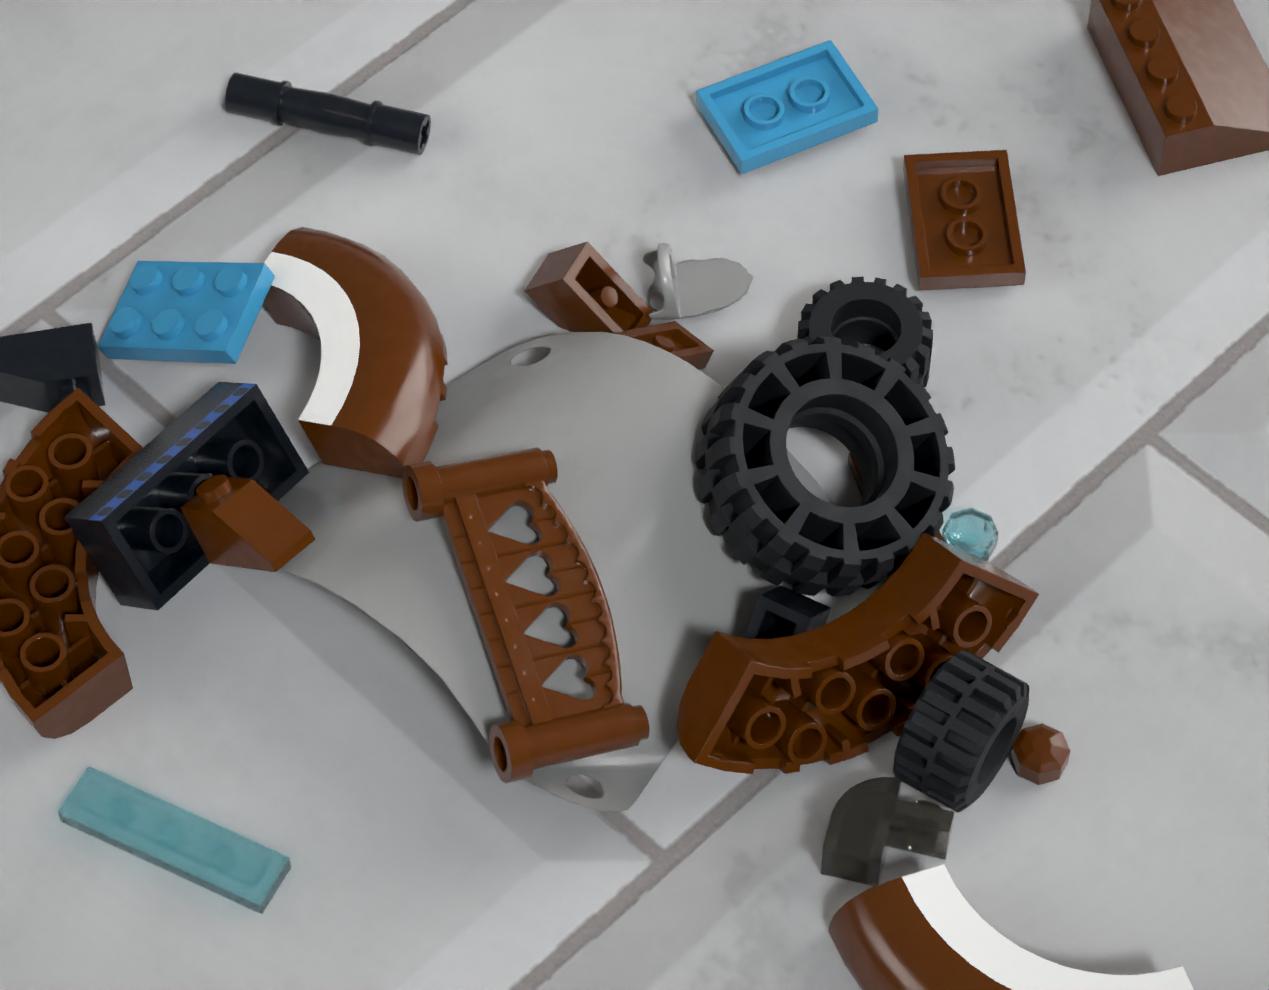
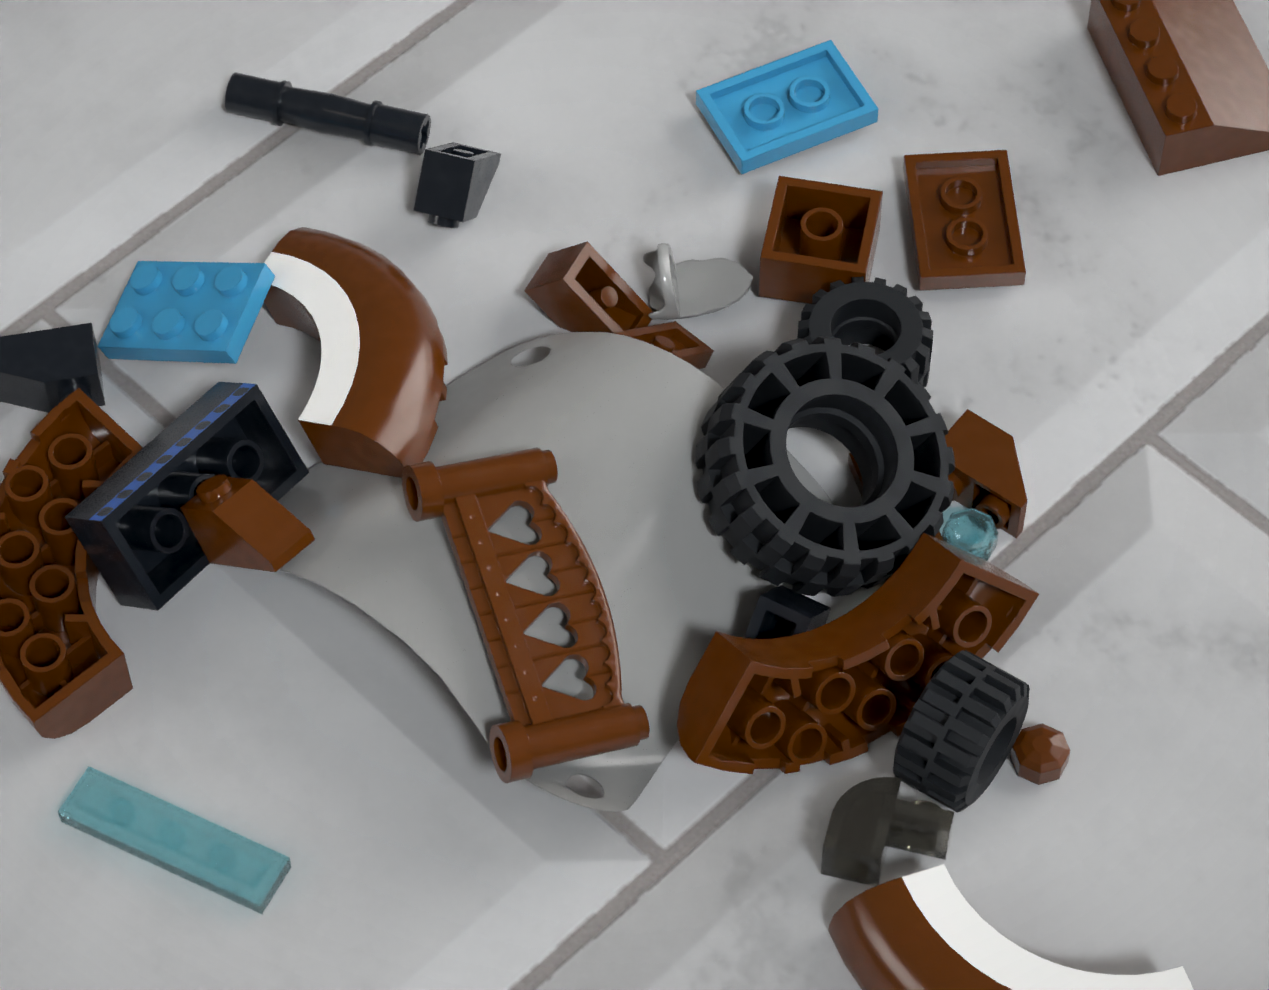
none -> black slope [413,142,501,228]
none -> reddish brown brick [759,176,883,304]
none -> reddish brown slope [945,409,1027,539]

